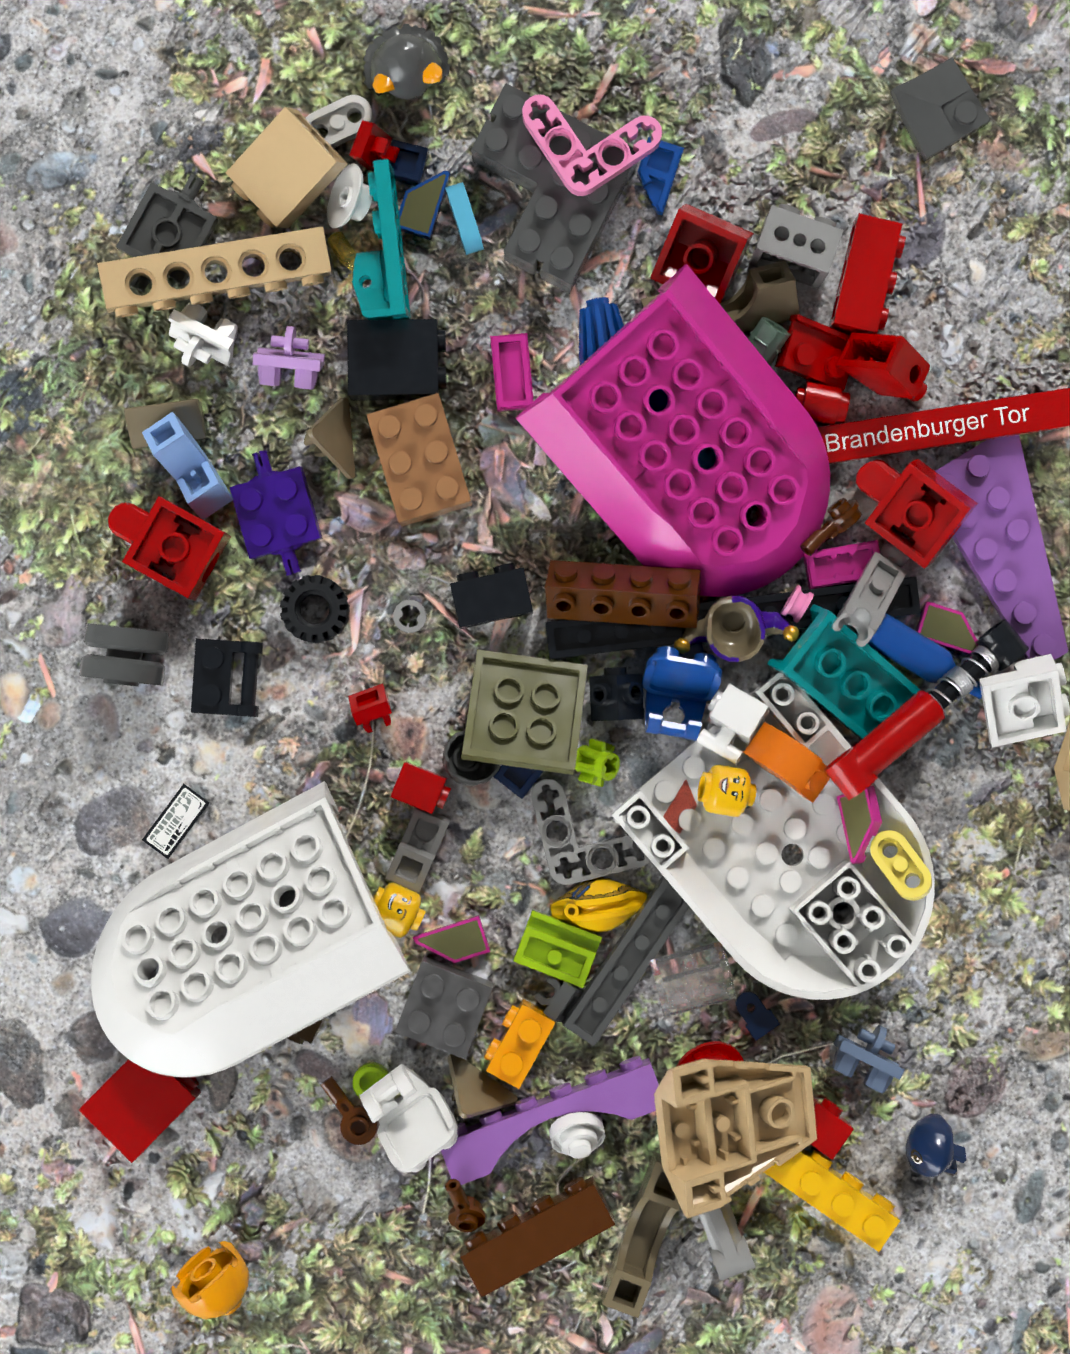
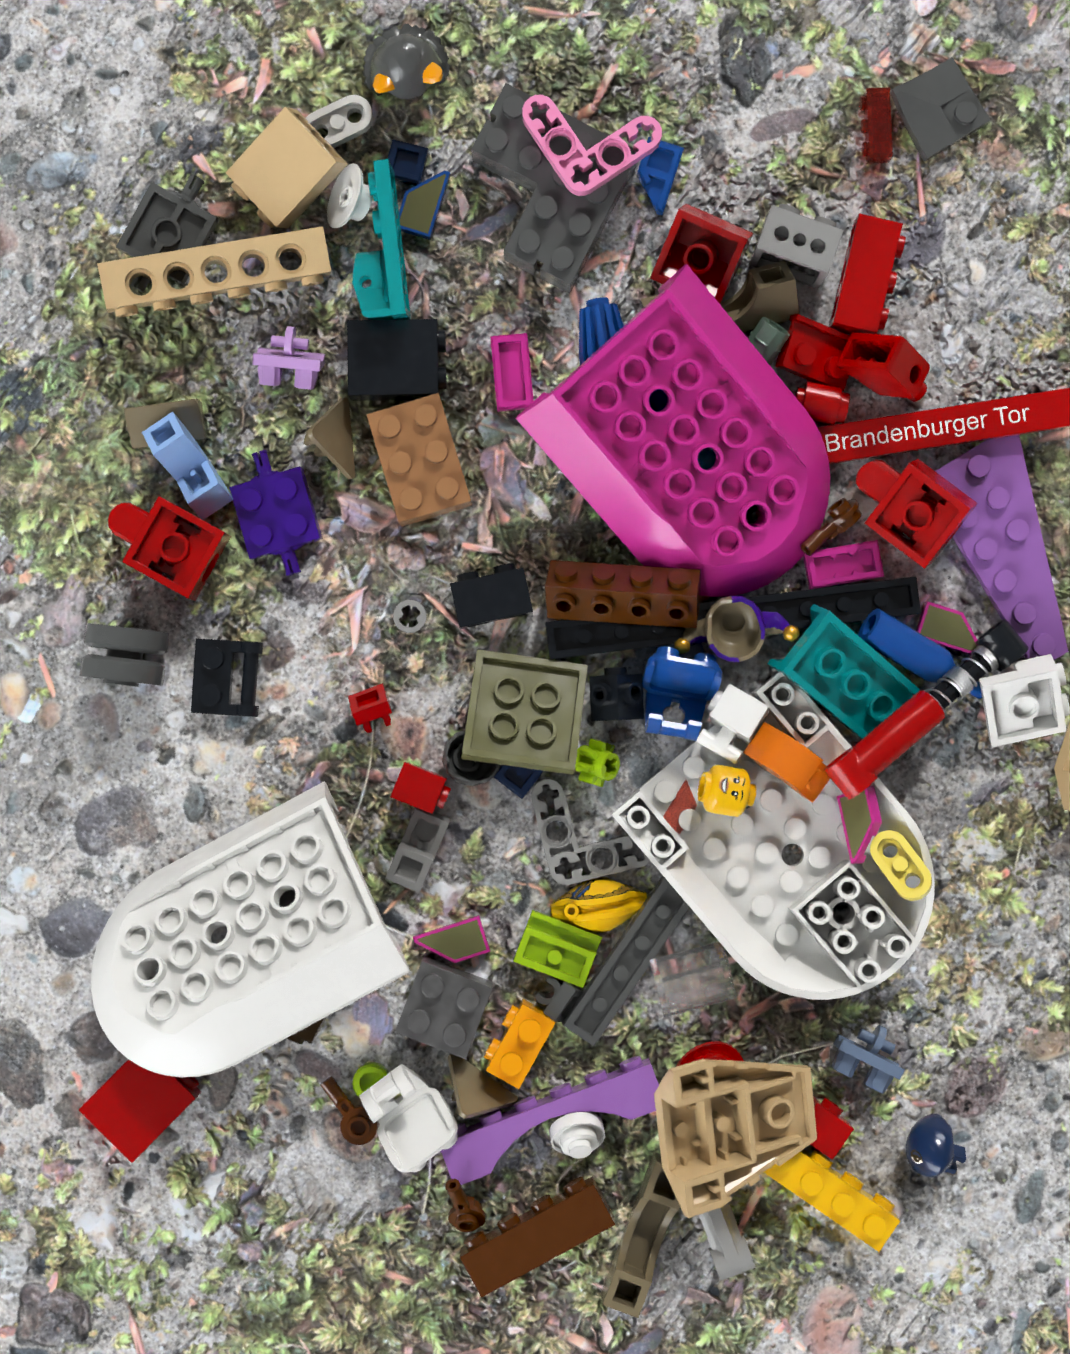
sticker [142,784,209,859] -> none
white hips [169,301,238,367] -> none
light orange cylinder [171,1241,249,1319] -> none
black tyre [280,575,350,643] -> none
clear yellow arm [327,232,356,272] -> none
red tile [349,120,400,171] -> none
yellow head [373,883,426,938] -> none
medium azure beam [445,182,484,255] -> none
dark blue piece [735,991,780,1041] -> none
bright pink bush [780,585,814,623] -> none
light grey plate [832,542,909,647] -> none
none -> clear red piece [860,87,893,164]

